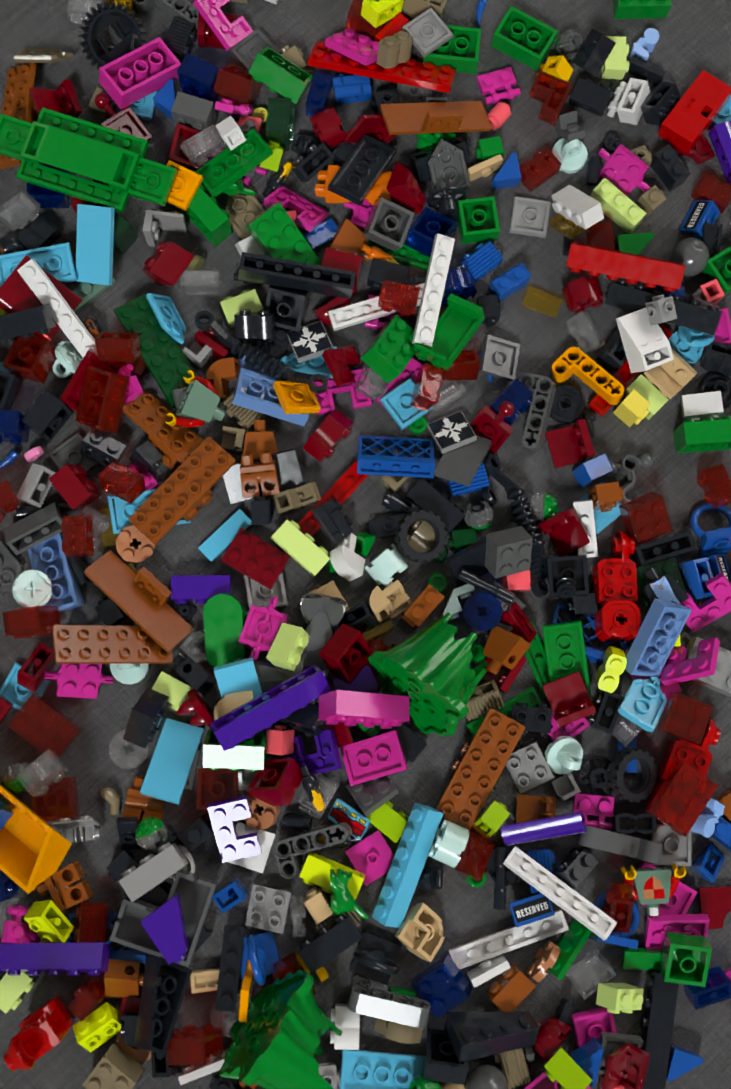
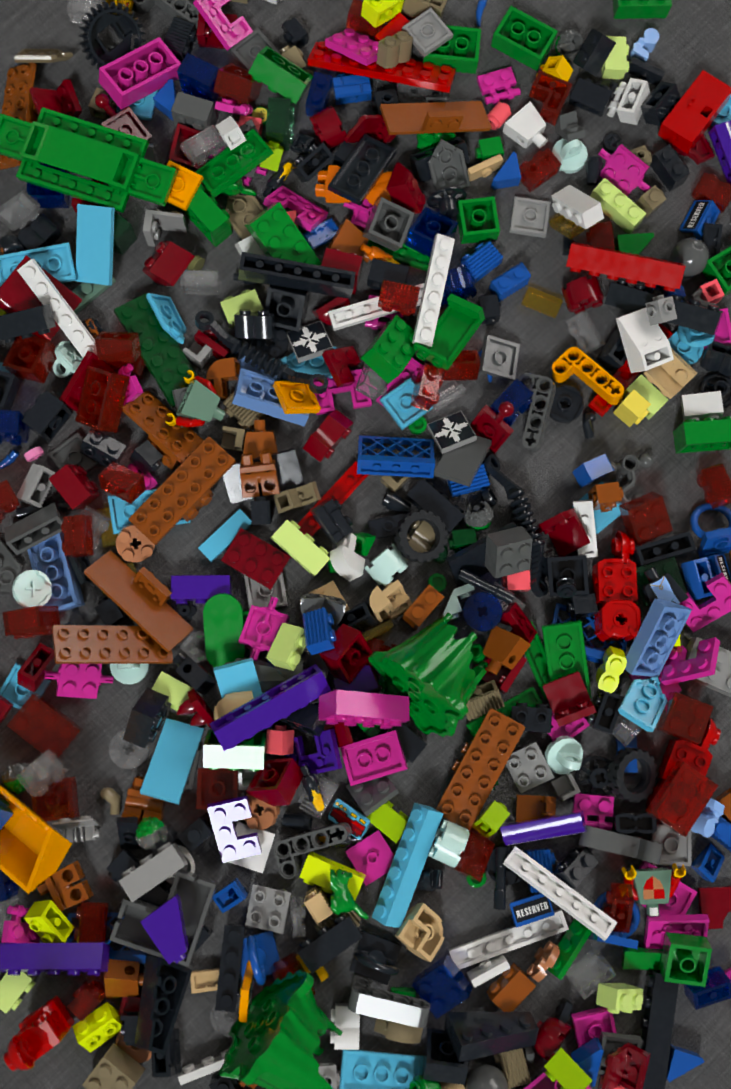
clear red brick [167,1024,224,1065] -> none
piece [530,492,559,522] -> none
dark red bracket [545,419,595,468] -> none
none -> black brick [281,17,308,49]
none -> blue brick [302,607,336,655]
none -> white torso [503,102,548,148]

